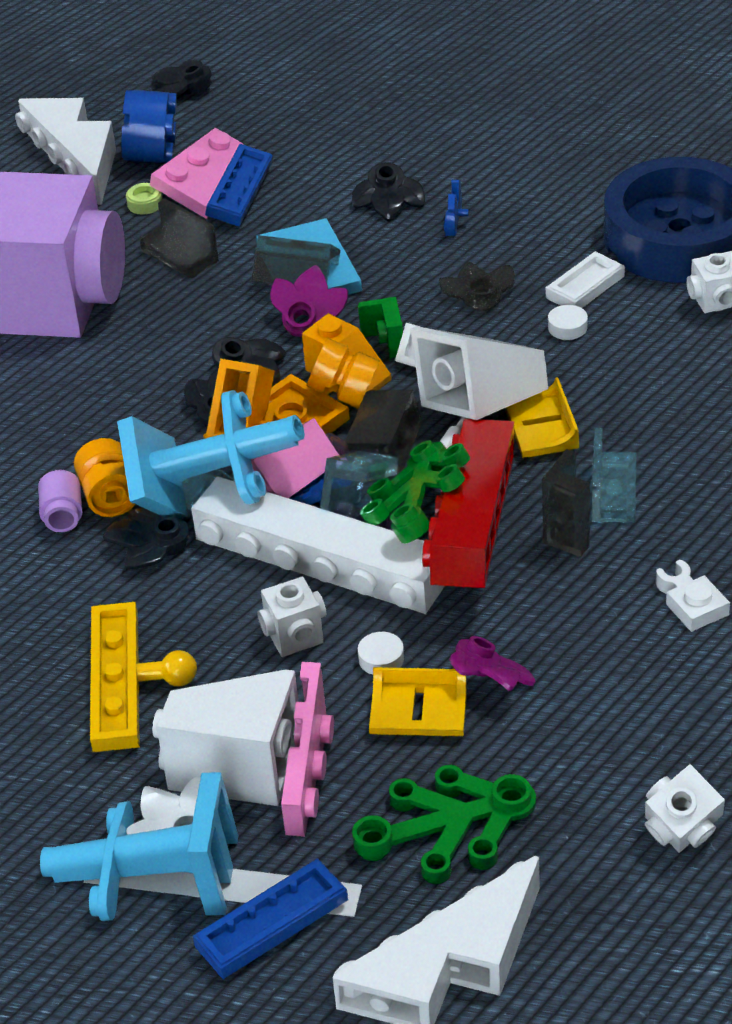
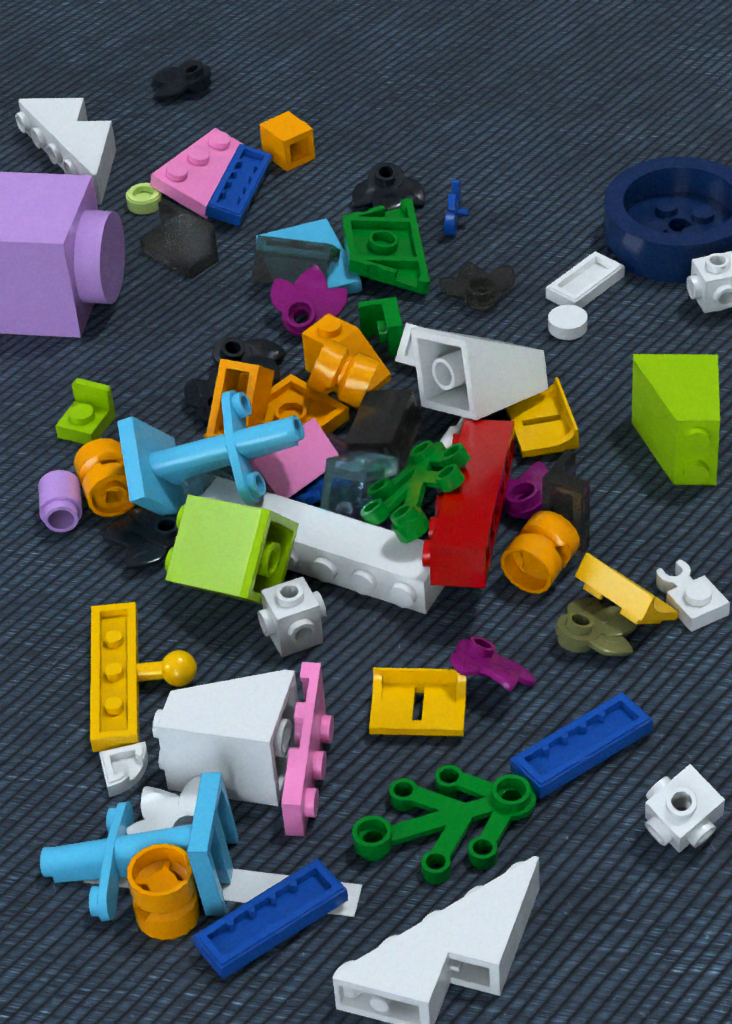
blue brick [121,90,177,164] -> none
white tile [358,632,404,675] -> none
clear light blue panel [592,428,637,523] -> none
none -> lime bracket [55,378,116,445]
none -> white tile [99,741,148,798]
none -> light orange wheel [127,843,200,940]
none -> lime slope [165,494,299,606]
none -> light orange brick [259,111,316,172]
none -> green wing [341,198,430,295]
none -> light orange wheel [500,511,580,594]
none -> magenta plate [504,461,575,519]
none -> blue plate [510,692,653,799]
none -> olive plate [555,597,638,657]
none -> yellow piece [575,553,680,625]
none -> lime slope [631,354,720,485]

